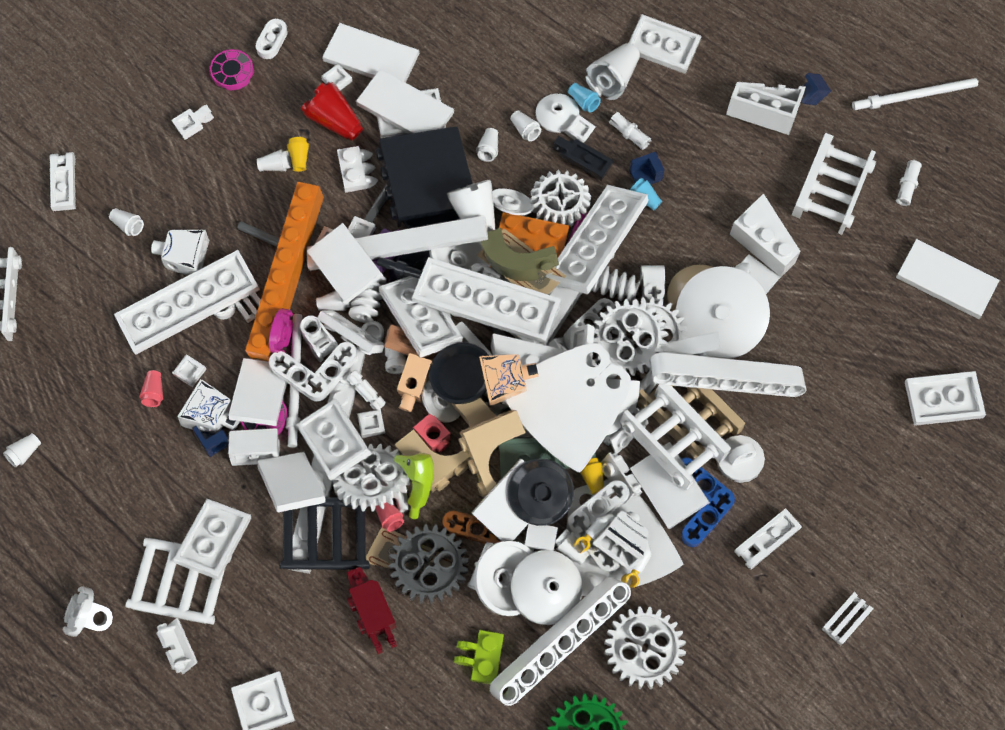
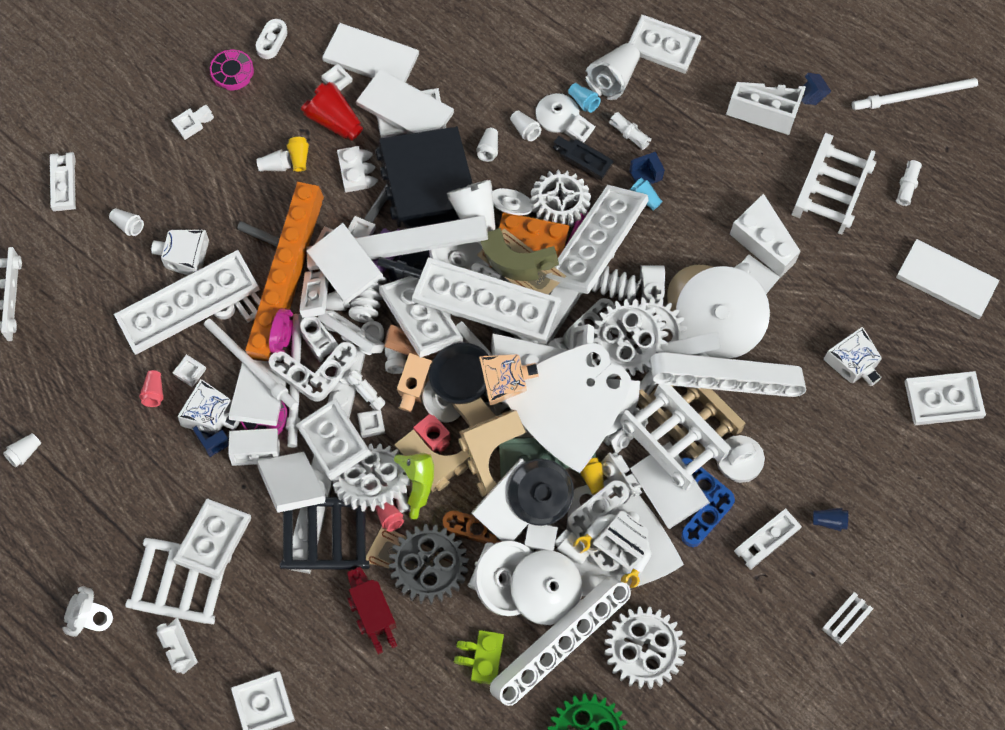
none -> white bar [204,319,299,410]
none -> white plate [300,270,329,318]
none -> dark blue cone [813,508,848,531]
none -> white torso [824,327,882,386]

